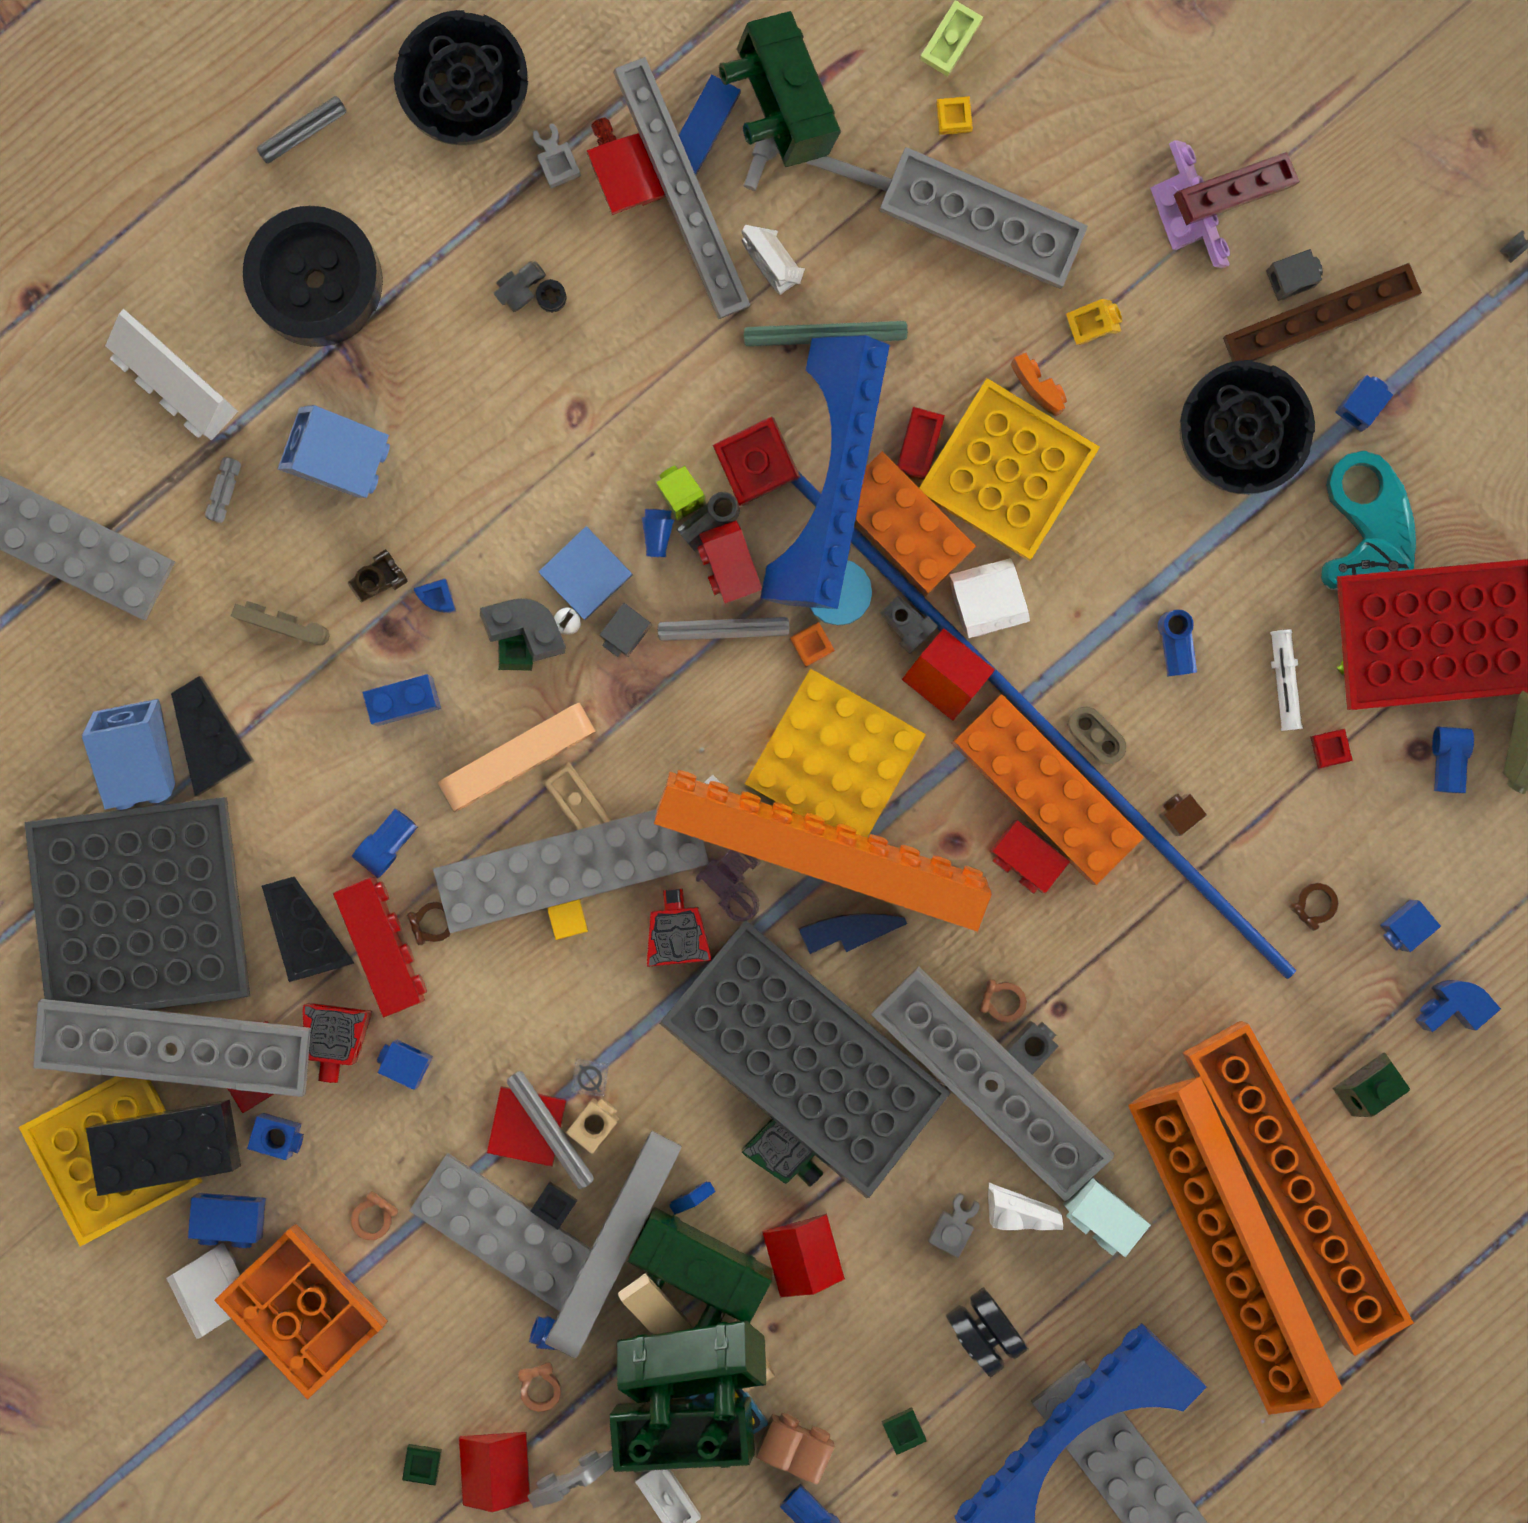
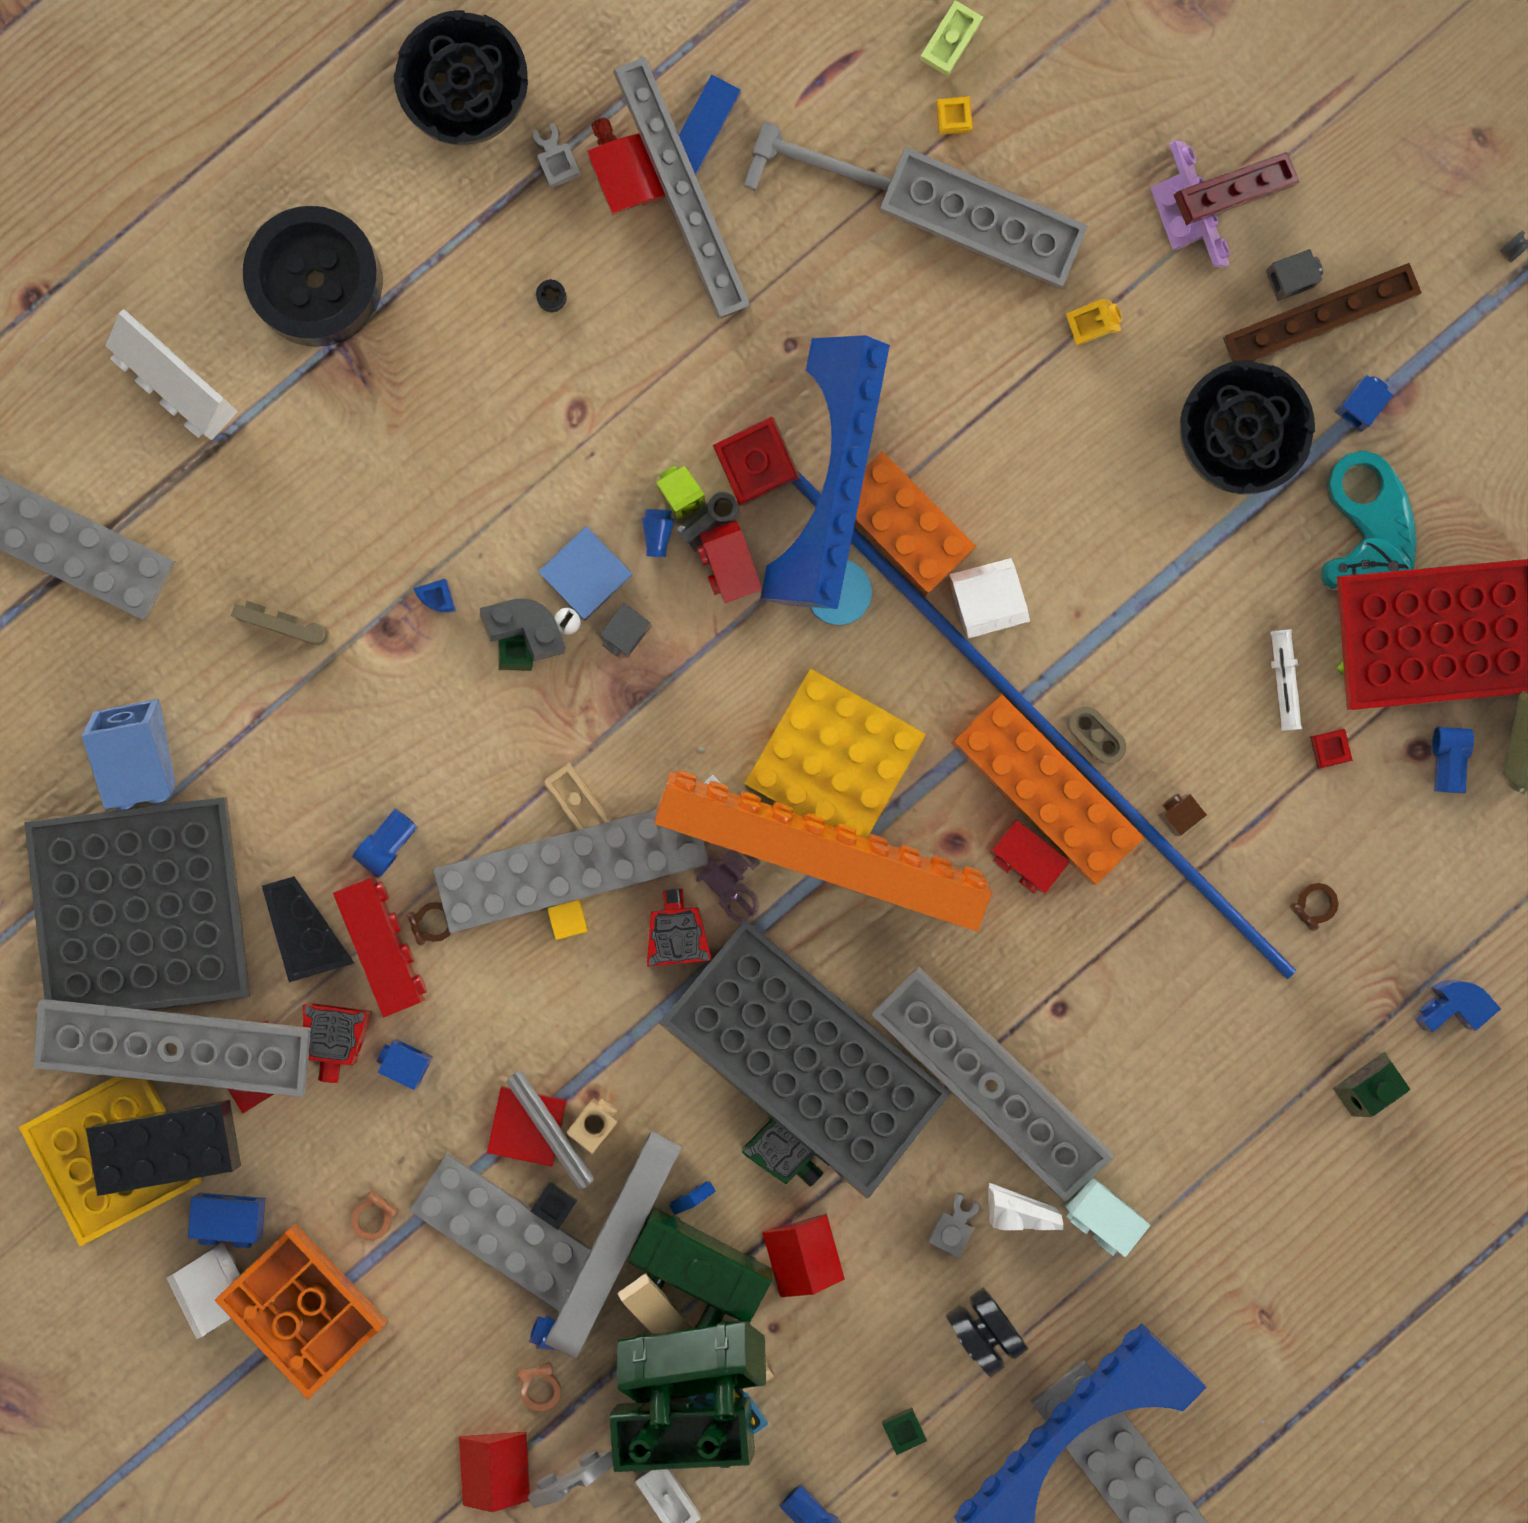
black wing [171,676,254,796] -> none
light grey axle [205,457,241,523] -> none
blue brick [247,1113,304,1160] -> none
dark grey axle [257,96,346,163] -> none
medium blue slope [278,405,390,498] -> none
dark brown plate [348,549,408,603] -> none
blue brick [362,674,441,726] -> none
dark green tile [402,1444,442,1486] -> none
light nougat beam [438,703,596,812] -> none
dark grey plate [494,261,546,312] -> none
clear tile [571,1059,609,1097] -> none
light grey axle [658,617,789,641] -> none
dark green piece [719,11,841,167] -> none
white slope [742,225,805,295] -> none
sand green axle [744,321,908,346] -> none
nougat brick [756,1413,835,1484] -> none
orange tile [790,622,835,667] -> none
dark blue slope [798,913,907,954] -> none
dark grey plate [881,596,938,654] -> none
red tile [897,407,945,480] -> none
red slope [902,628,995,721] -> none
yellow plate [919,378,1100,561] -> none
nougat piece [979,979,1027,1022] -> none
dark grey brick [1005,1021,1059,1075] -> none
orange slope [1011,353,1067,416] -> none
orange brick [1128,1076,1343,1415] -> none
blue piece [1158,610,1197,677] -> none
orange brick [1182,1021,1414,1356] -> none
blue brick [1380,900,1441,952] -> none

